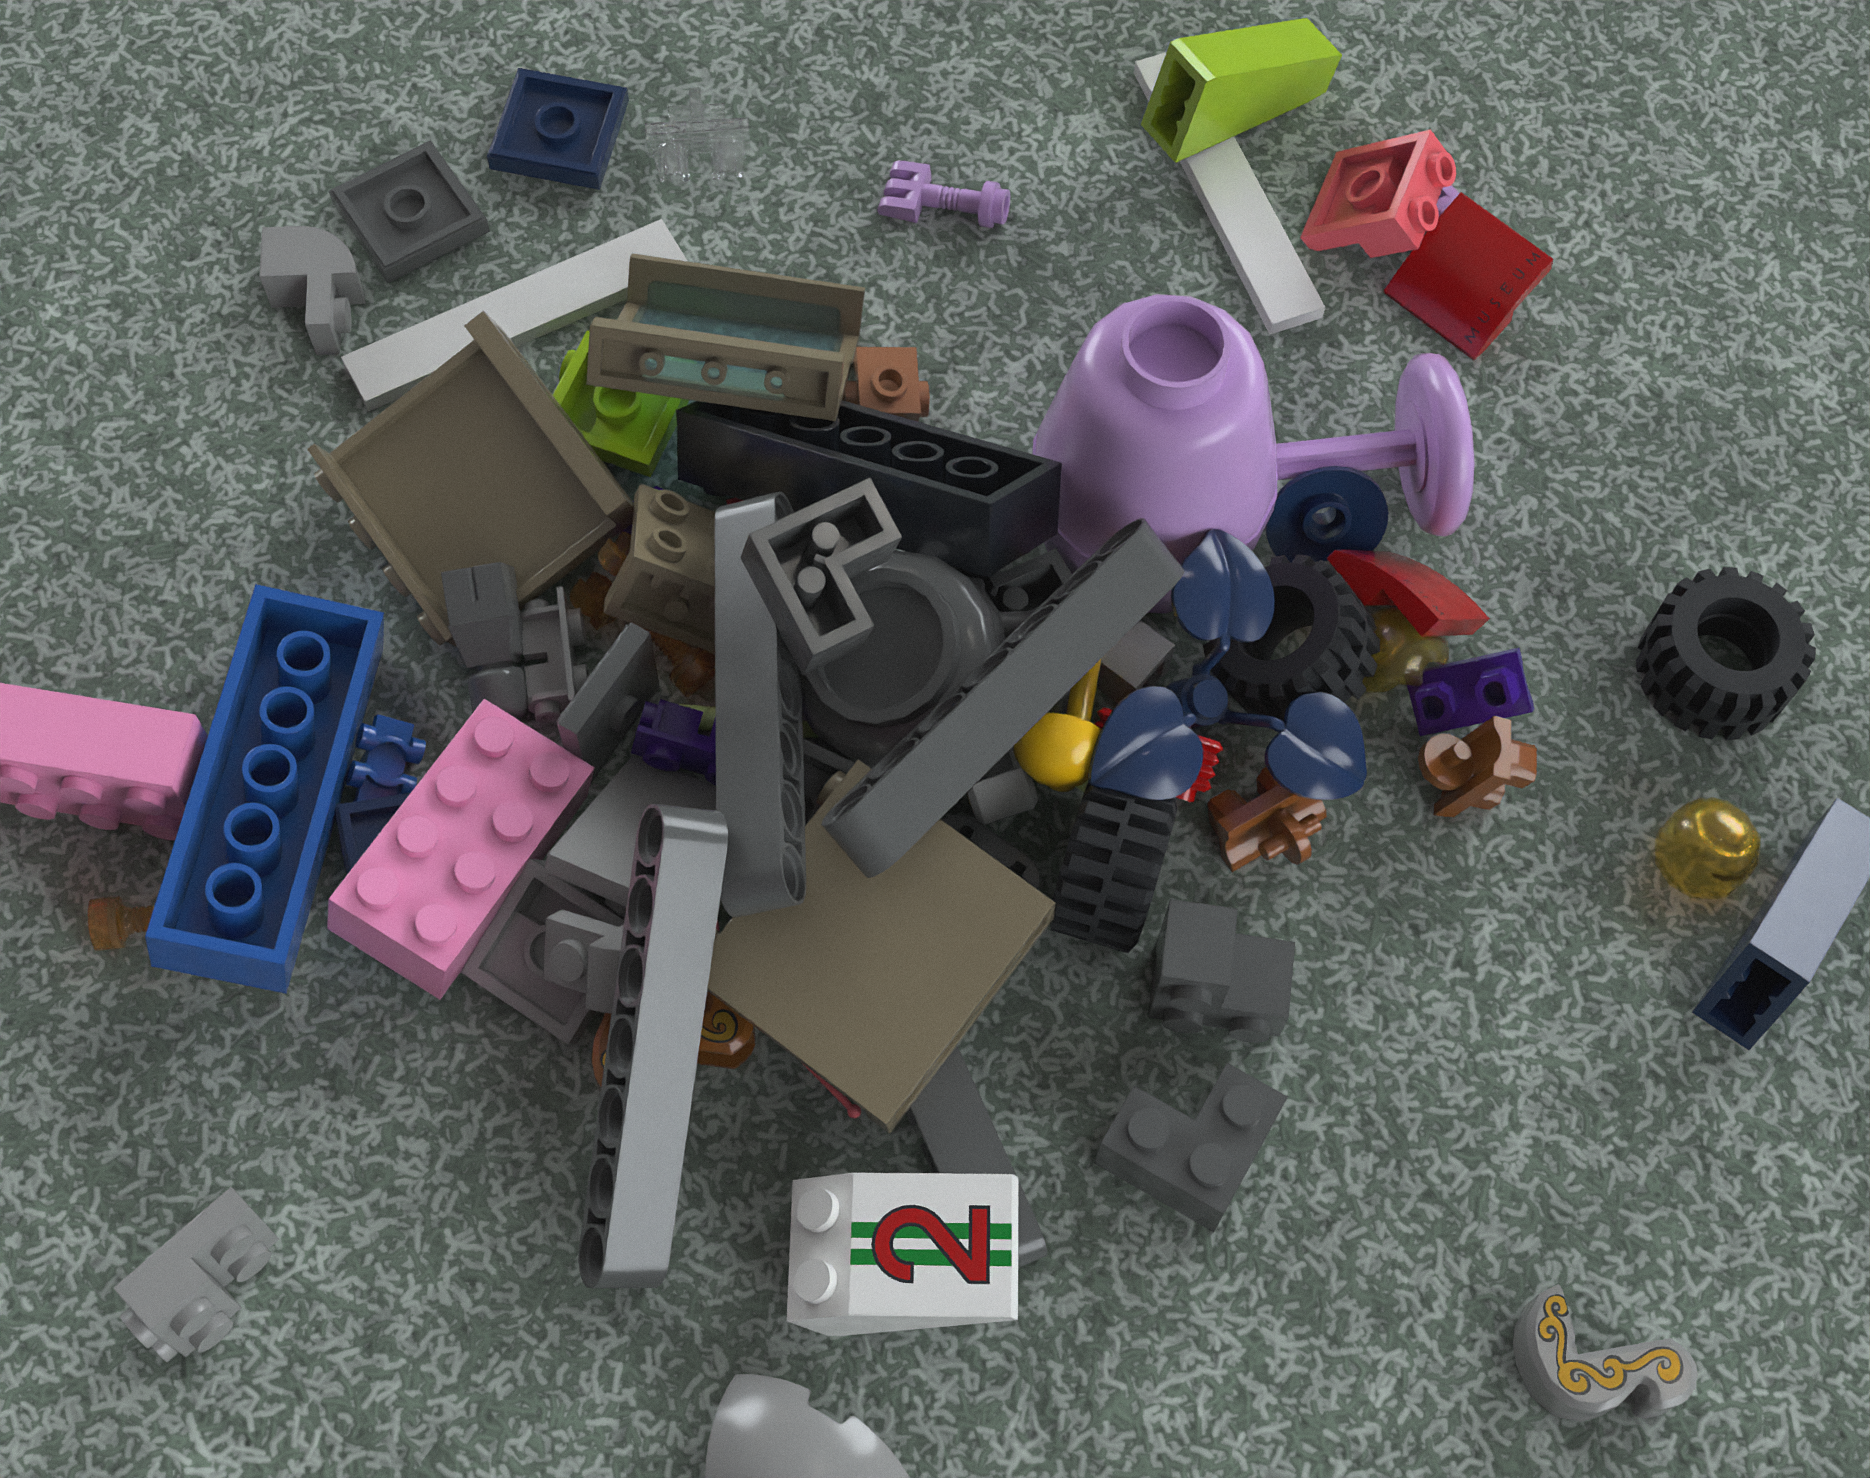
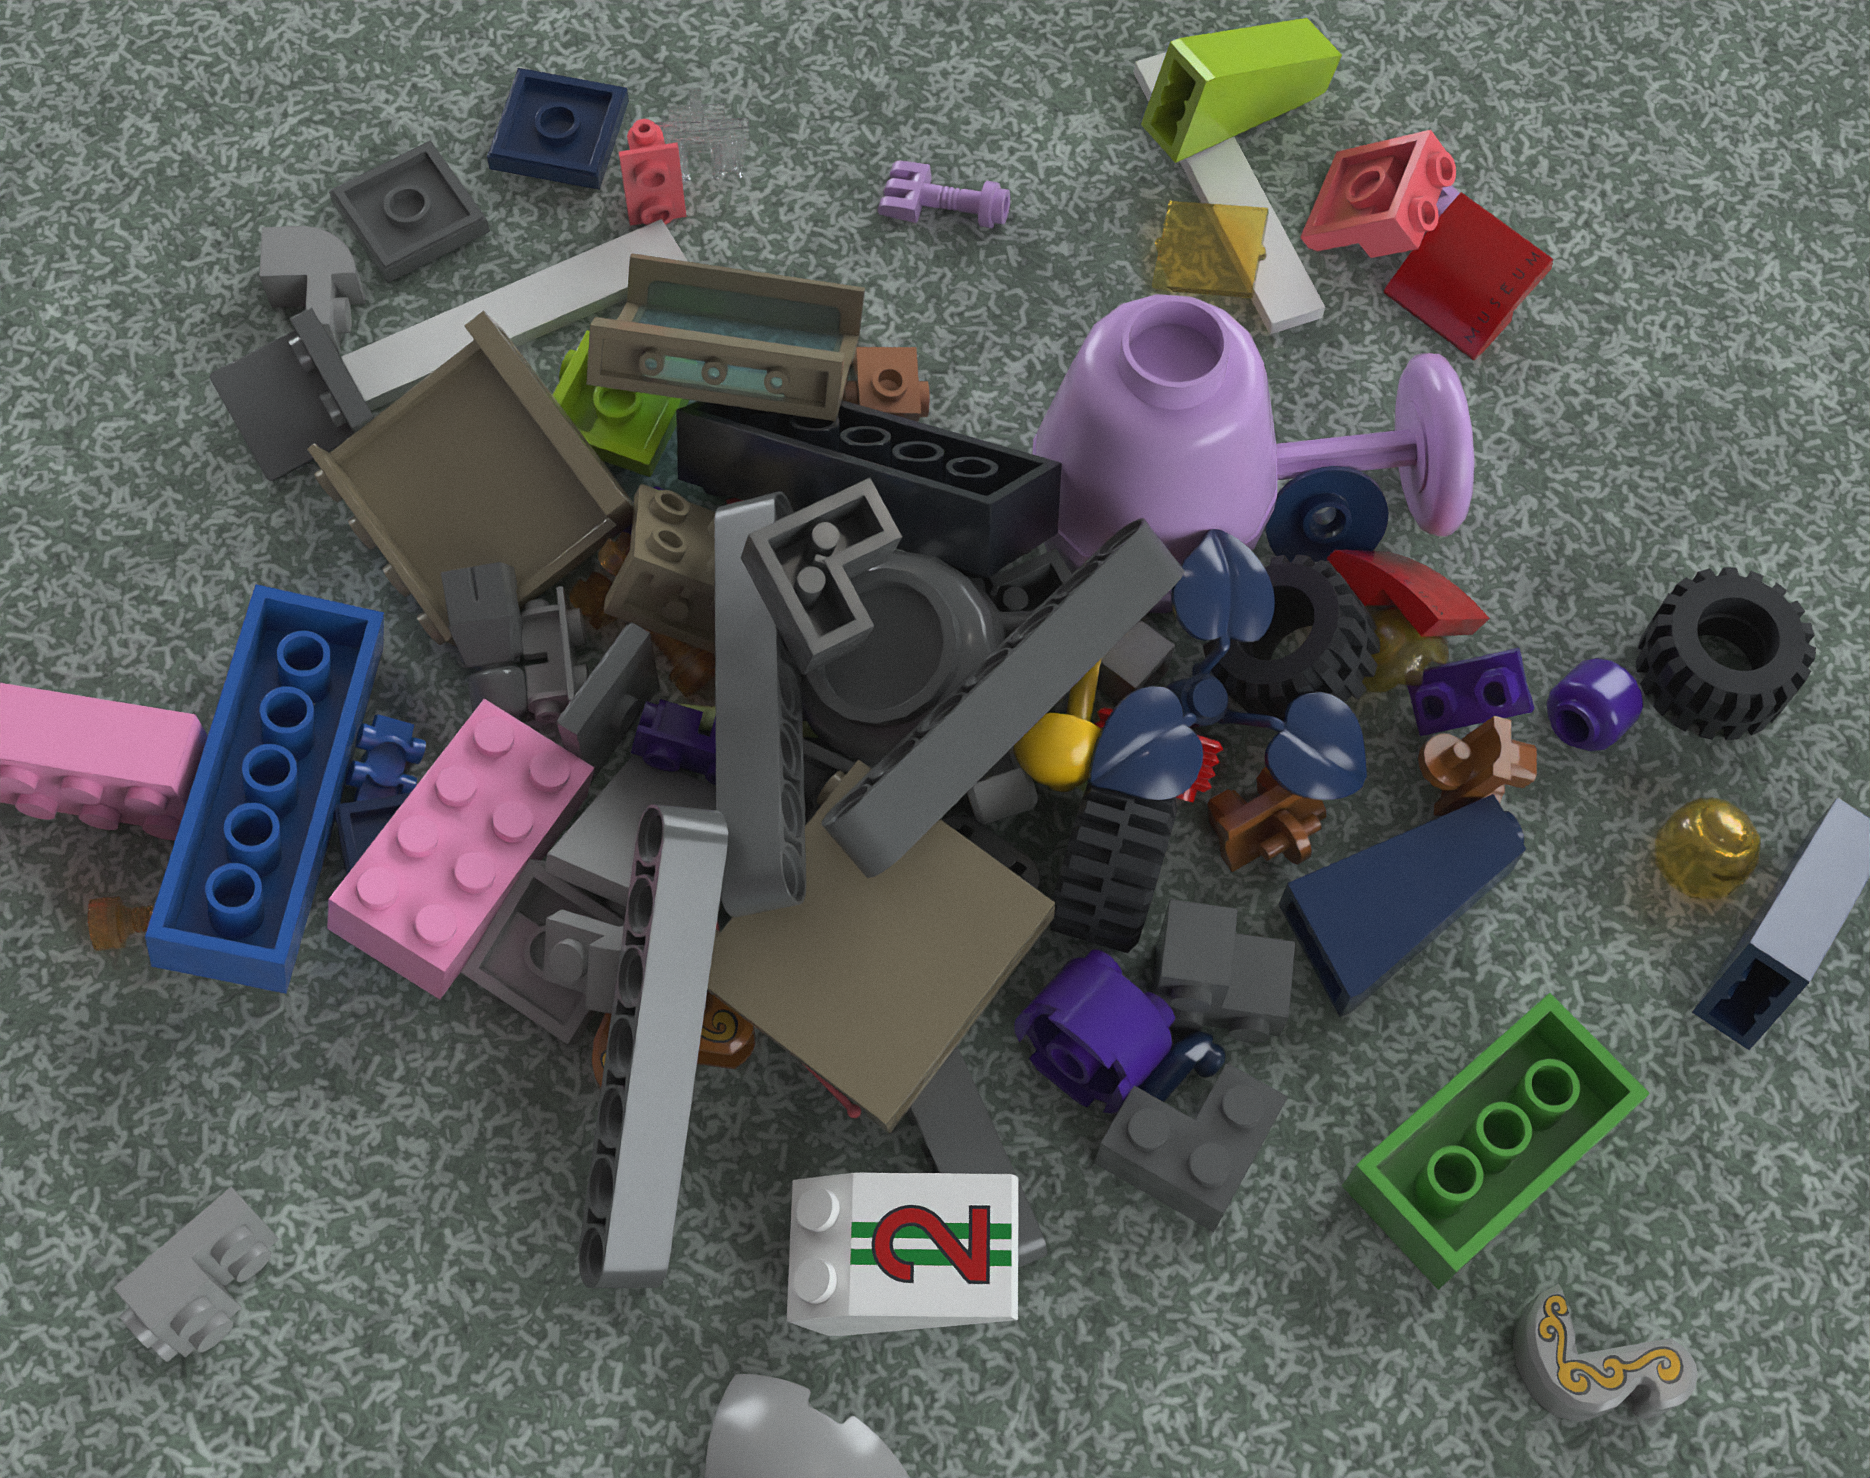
none -> dark grey bracket [210,307,374,481]
none -> coral hinge [619,119,686,226]
none -> dark purple brick [1014,949,1175,1114]
none -> dark blue arm [1139,1031,1226,1102]
none -> clear yellow piece [1152,201,1269,298]
none -> dark blue slope [1278,794,1526,1017]
none -> bright green brick [1342,993,1650,1290]
none -> dark purple head [1546,658,1643,752]

